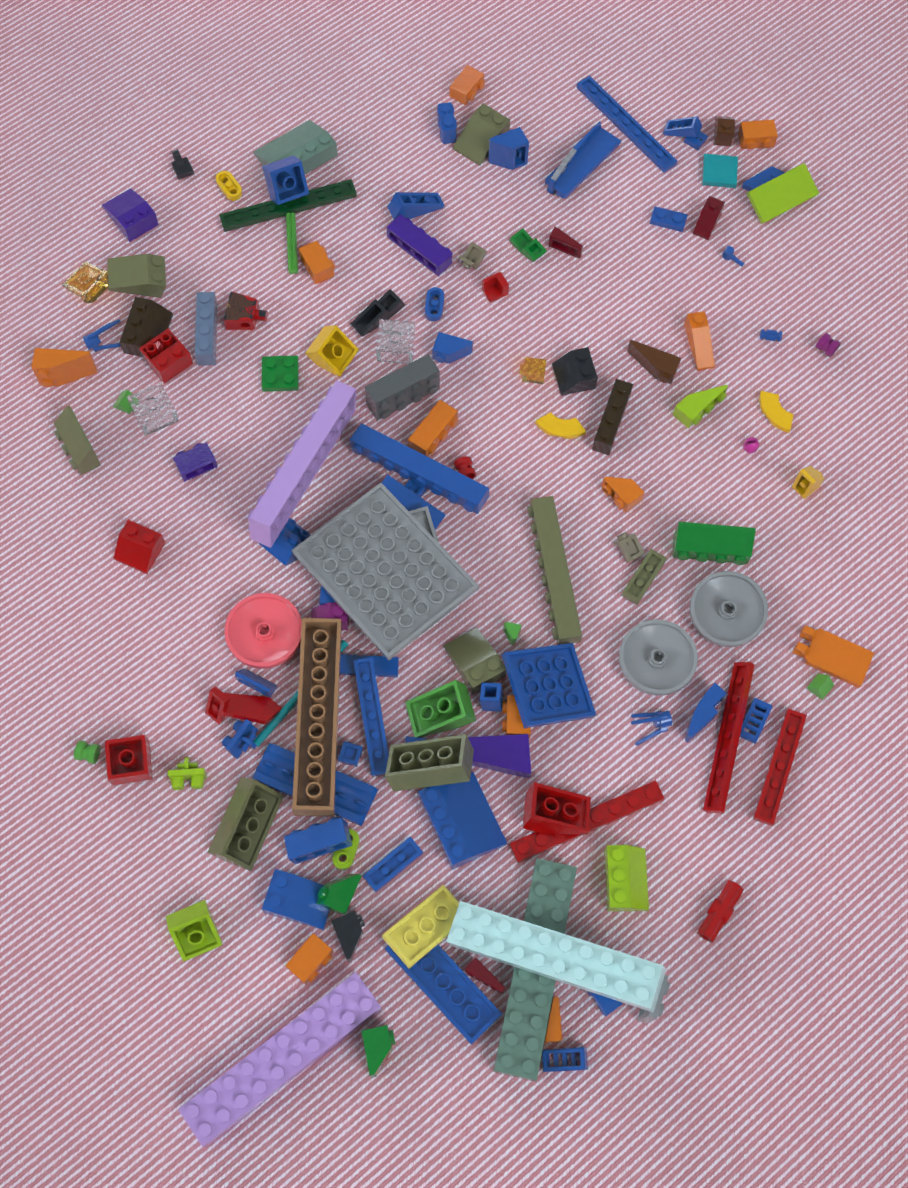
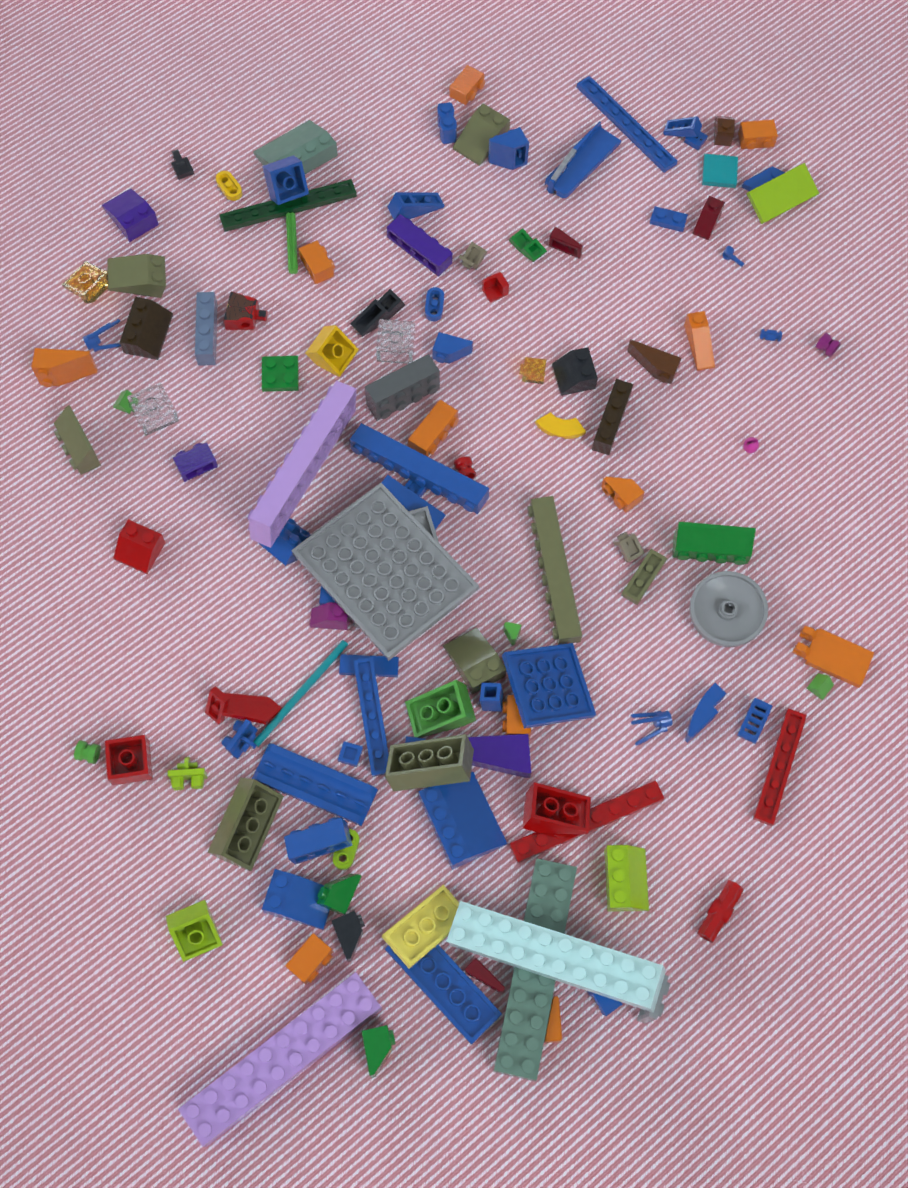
red slope [139,328,193,383] -> none
coral dish [224,593,302,669] -> none
blue slope [235,668,277,698] -> none
medium nougat brick [292,618,342,817] -> none
blue plate [363,837,423,893] -> none
blue slope [542,1047,588,1072] -> none
light grey dish [619,620,698,696] -> none
lime slope [673,385,728,429] -> none
red plate [703,662,755,814] -> none
yellow tile [759,391,794,433] -> none
yellow slope [792,466,825,499] -> none

